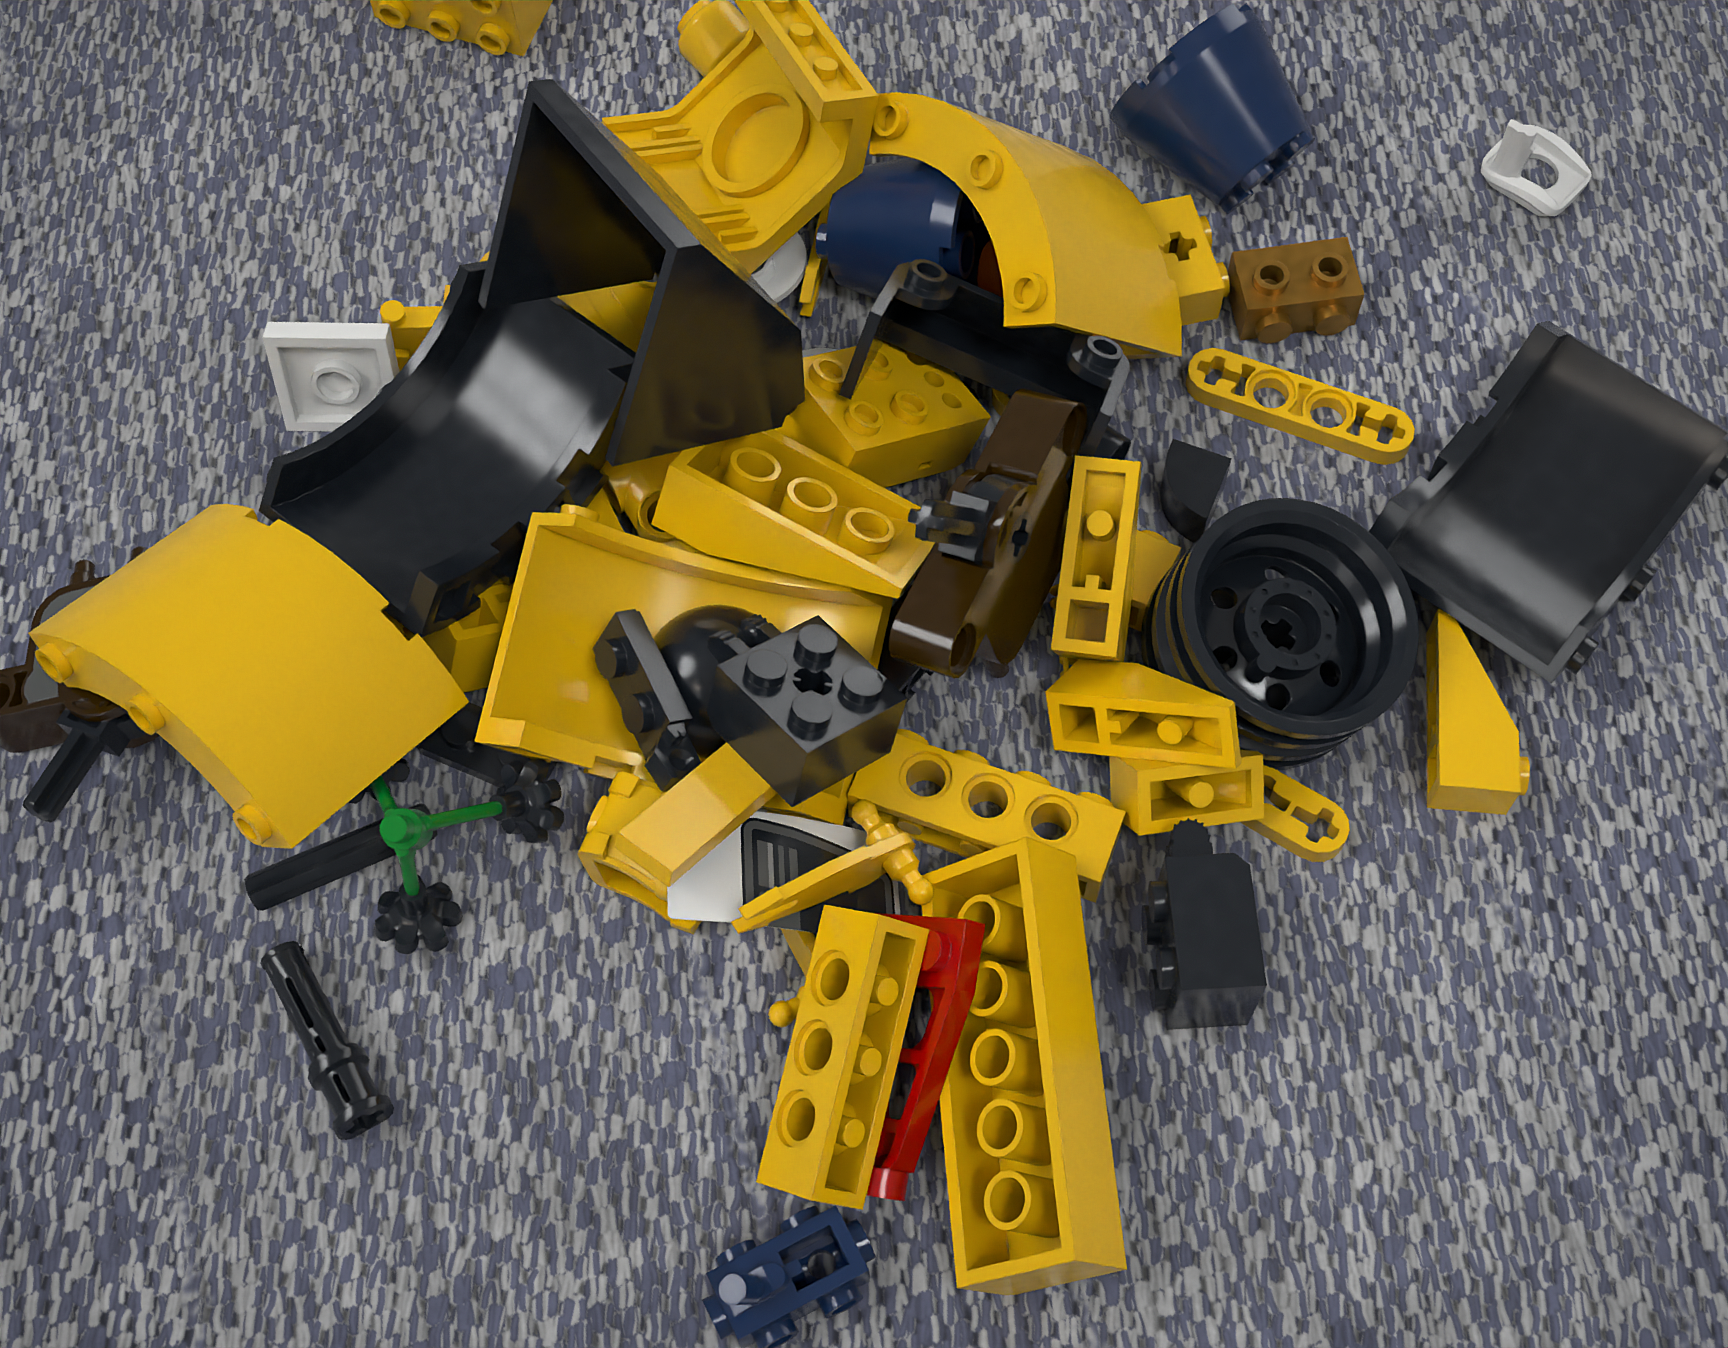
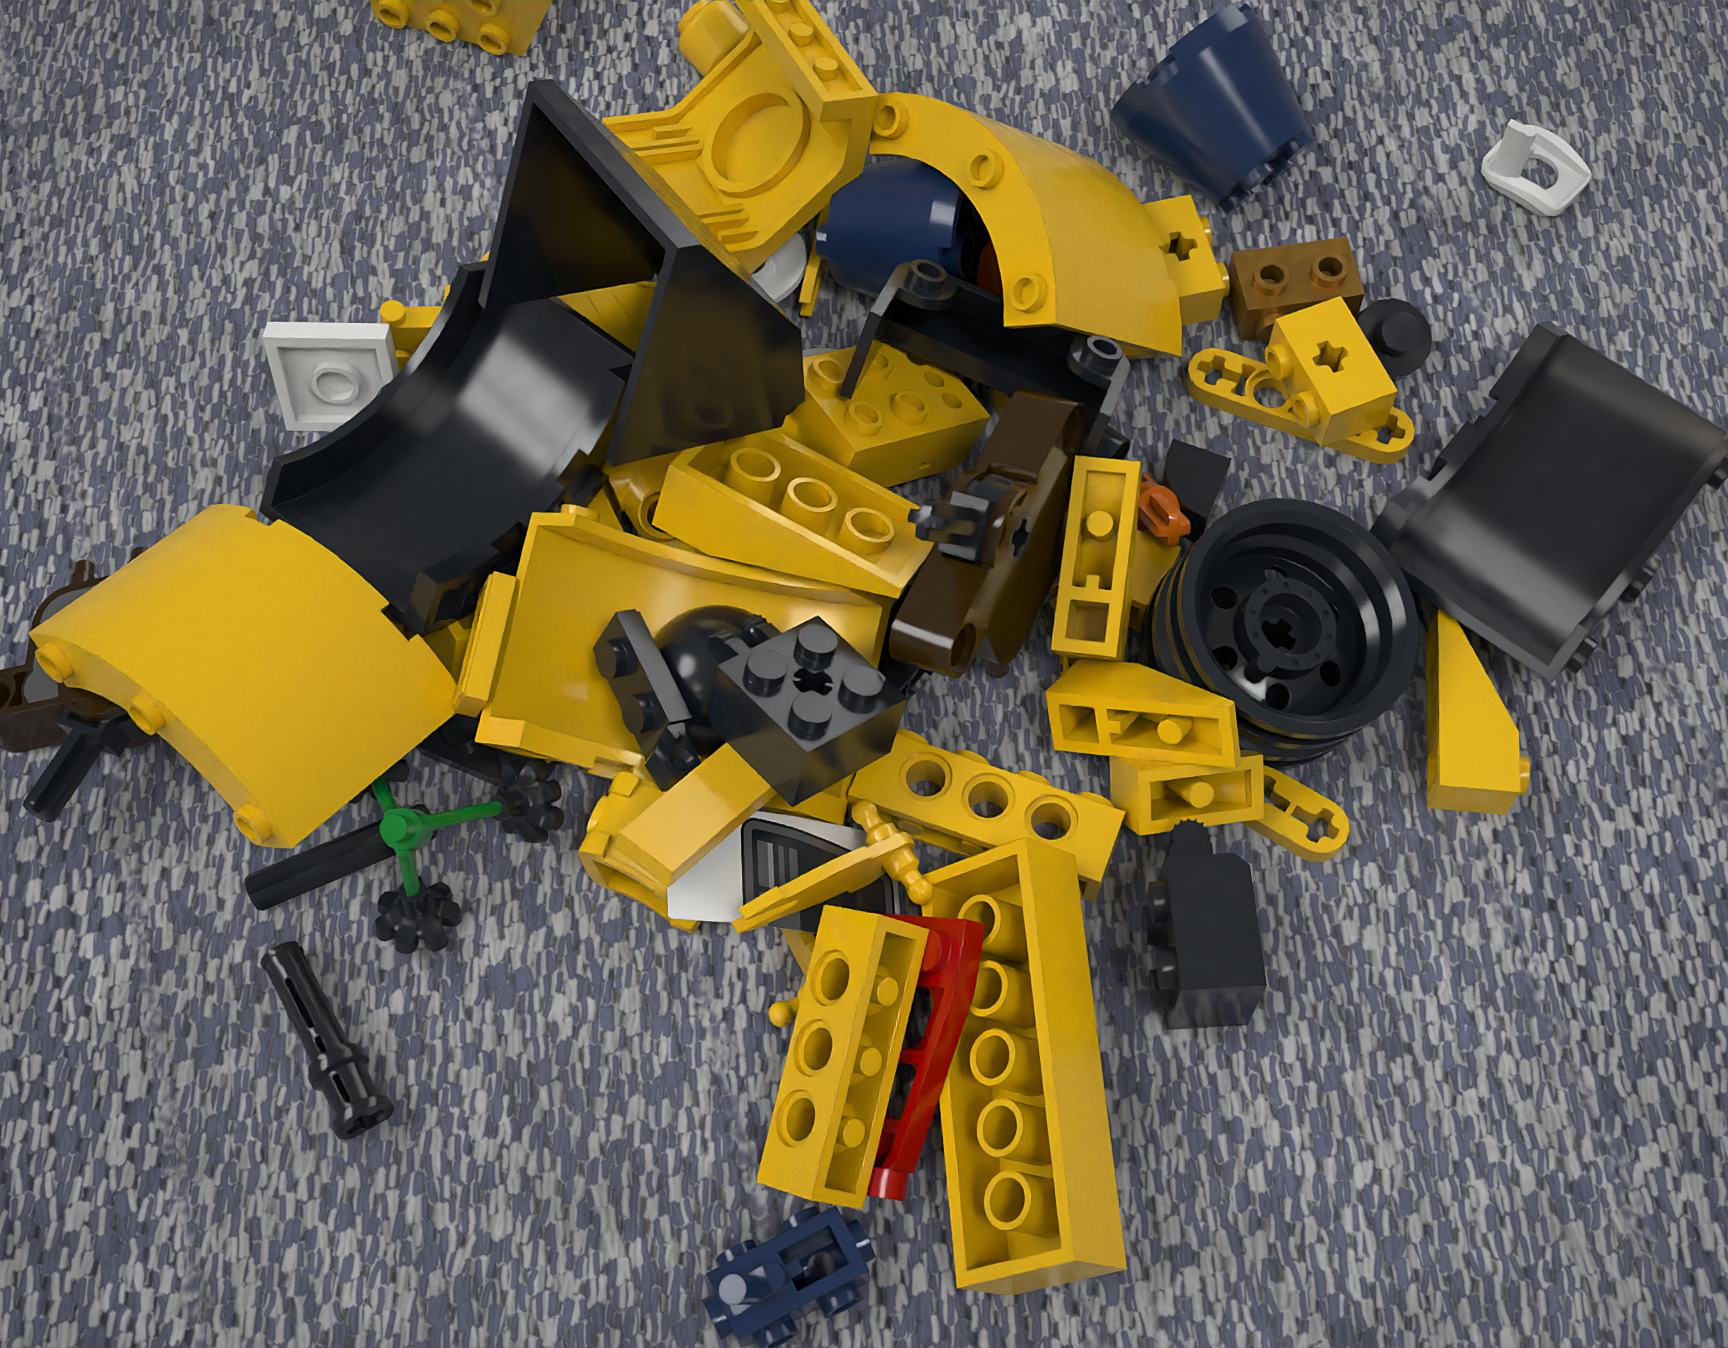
none -> yellow tile [452,571,517,718]
none -> orange axle [1137,472,1191,547]
none -> yellow brick [1265,296,1398,448]
none -> black piece [1354,298,1432,382]

